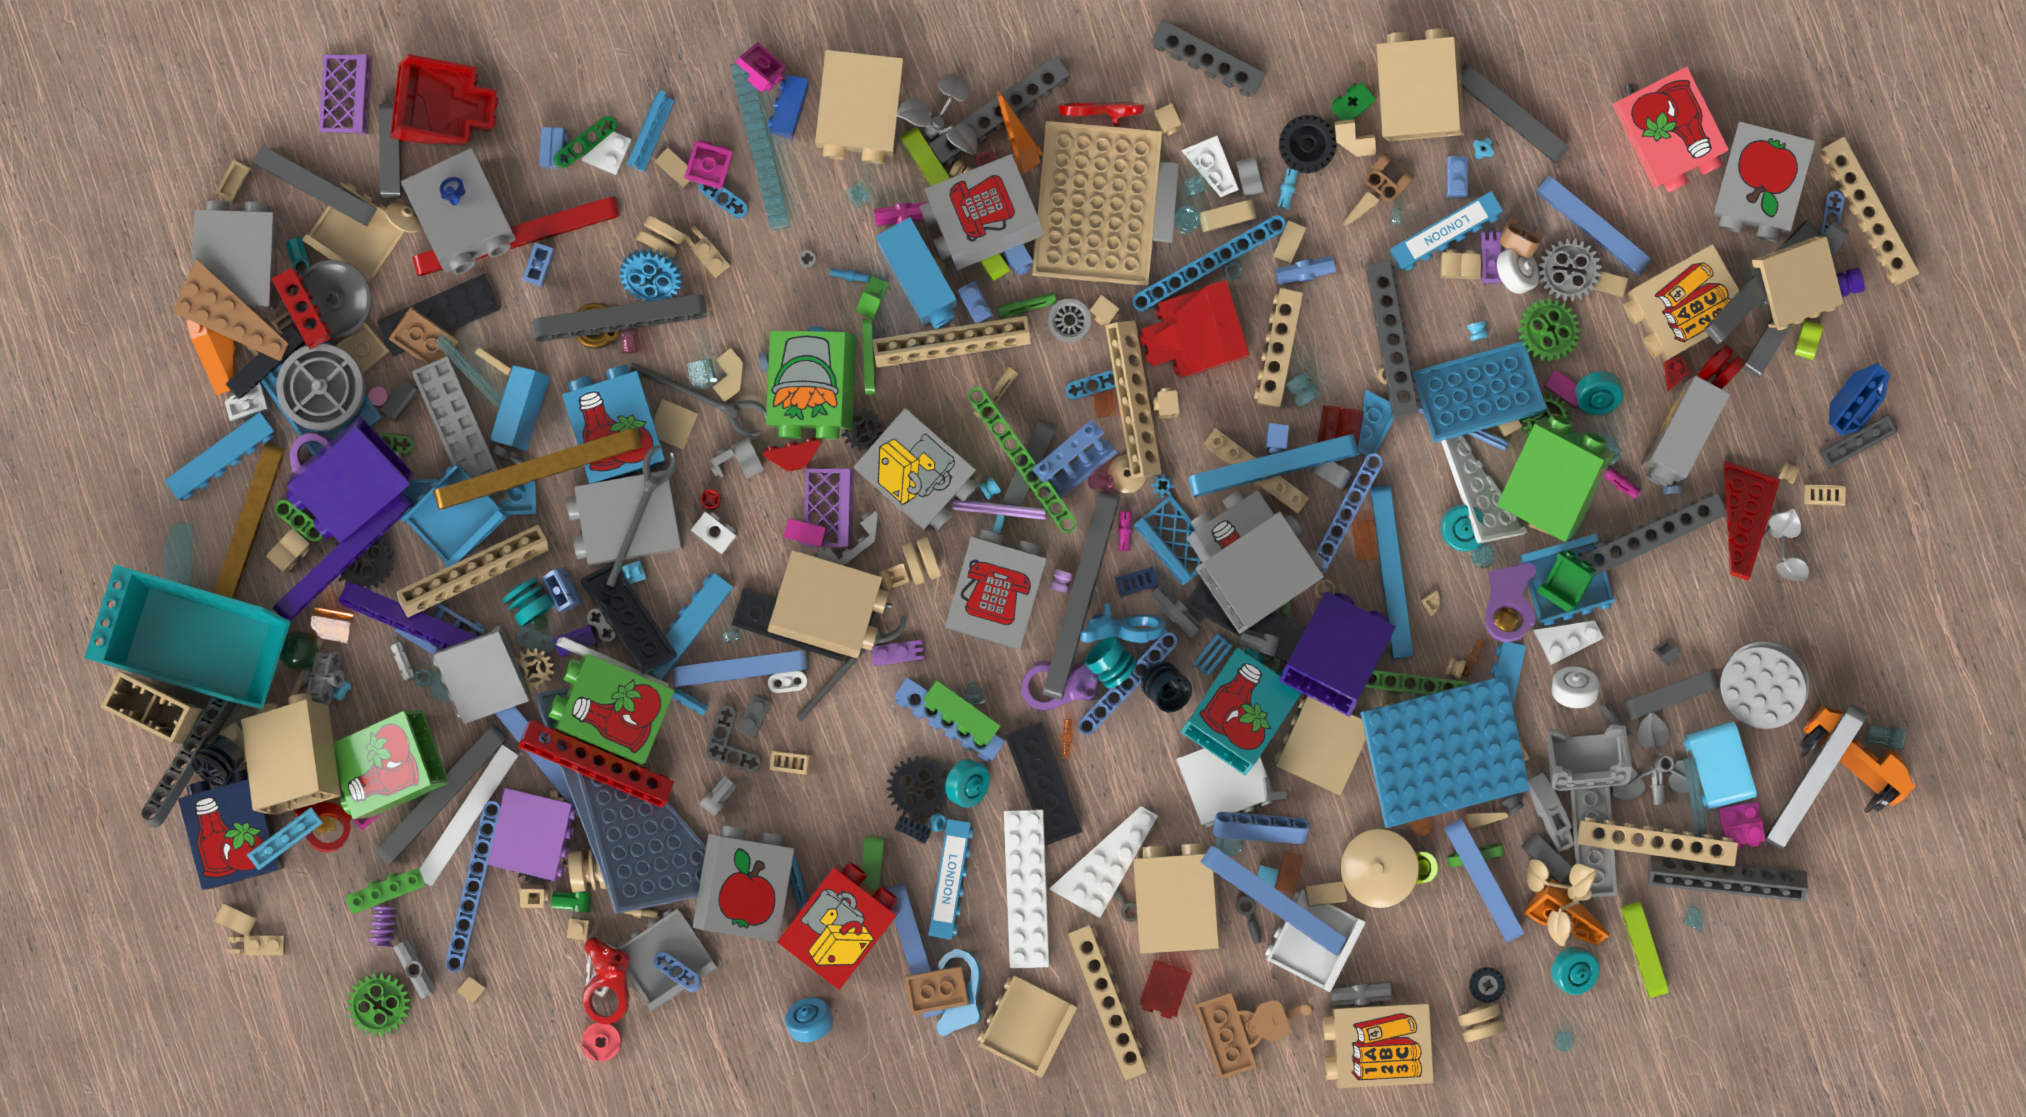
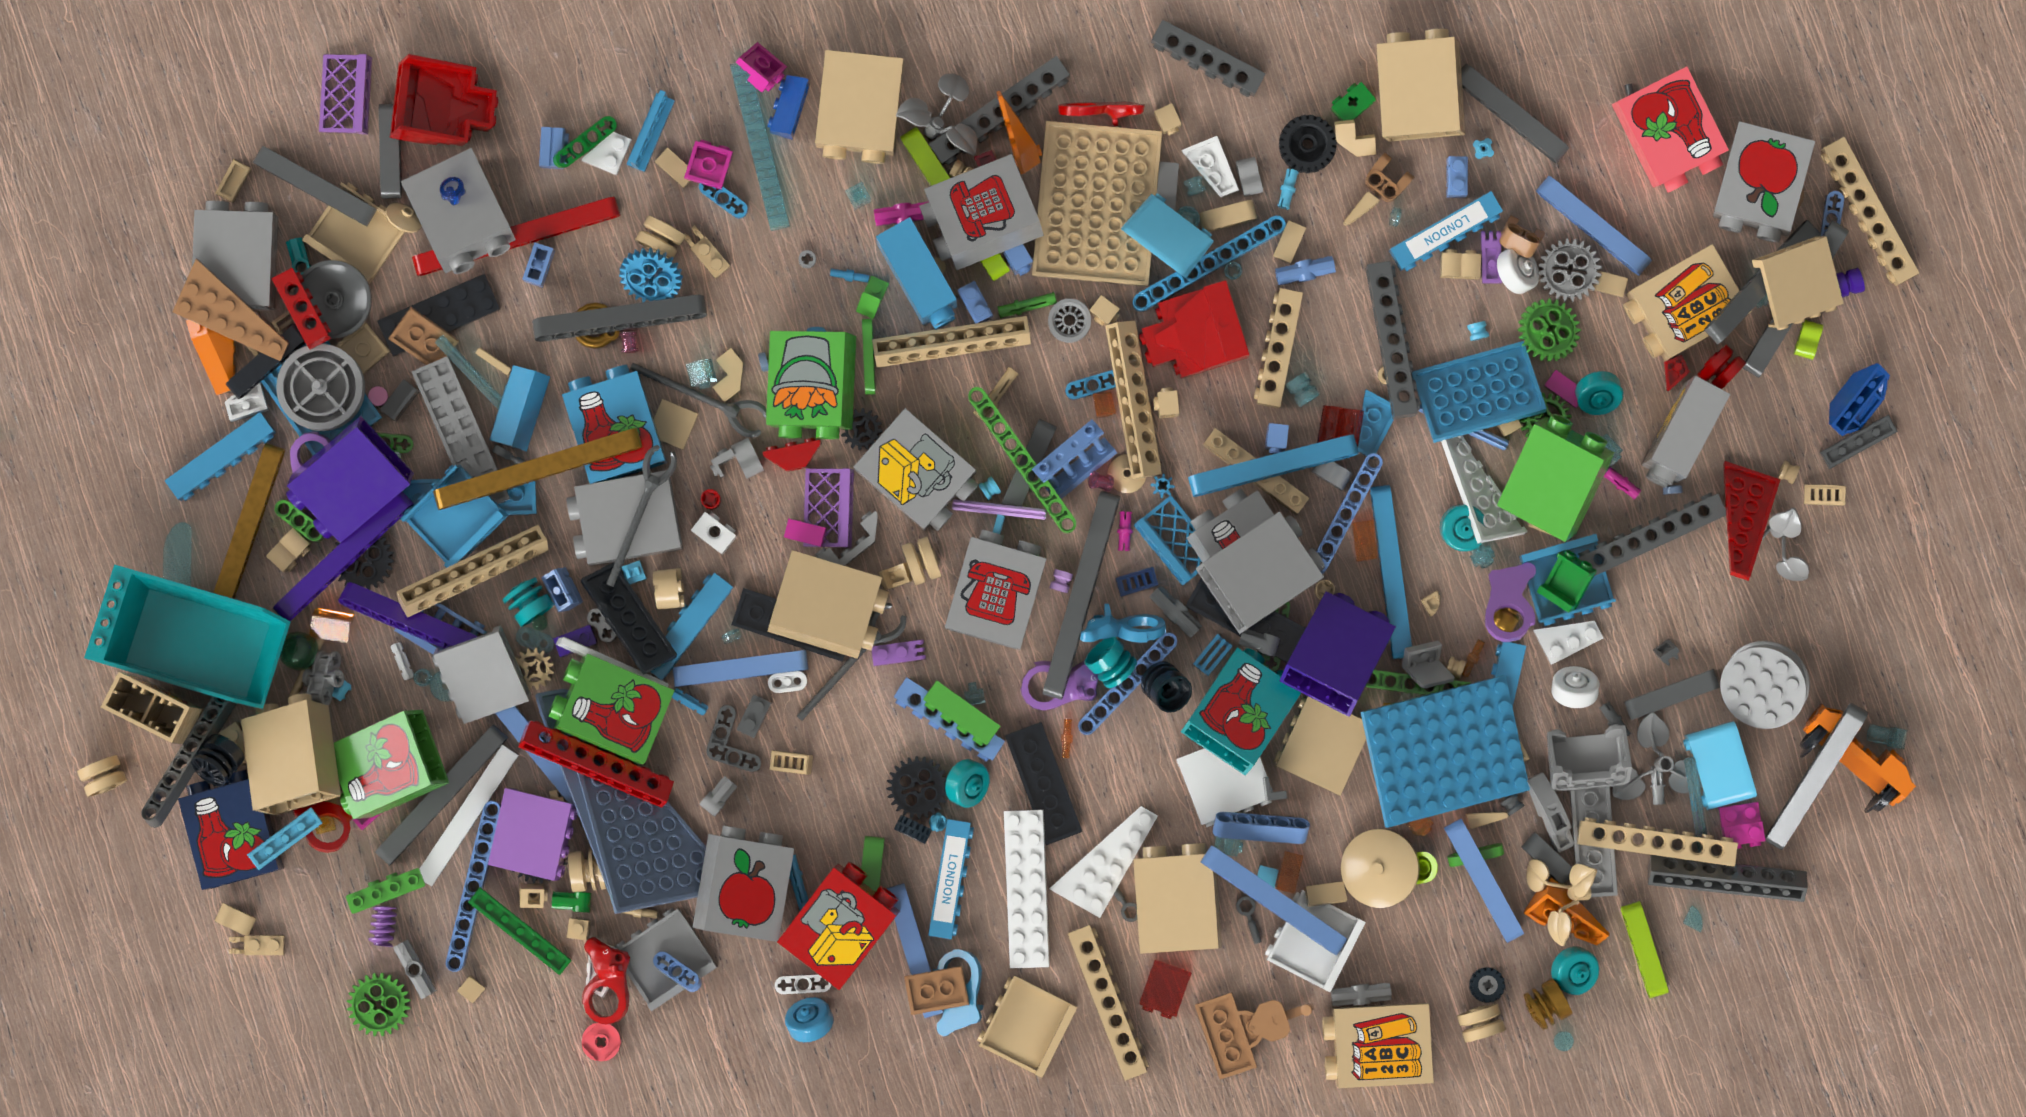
none -> tan wheel [77,755,127,797]
none -> green tile [468,887,572,975]
none -> tan brick [653,568,685,609]
none -> white beam [775,974,832,994]
none -> medium azure windscreen [1121,193,1214,278]
none -> light grey bracket [1402,641,1454,688]
none -> pearl gold wheel [1523,978,1573,1030]

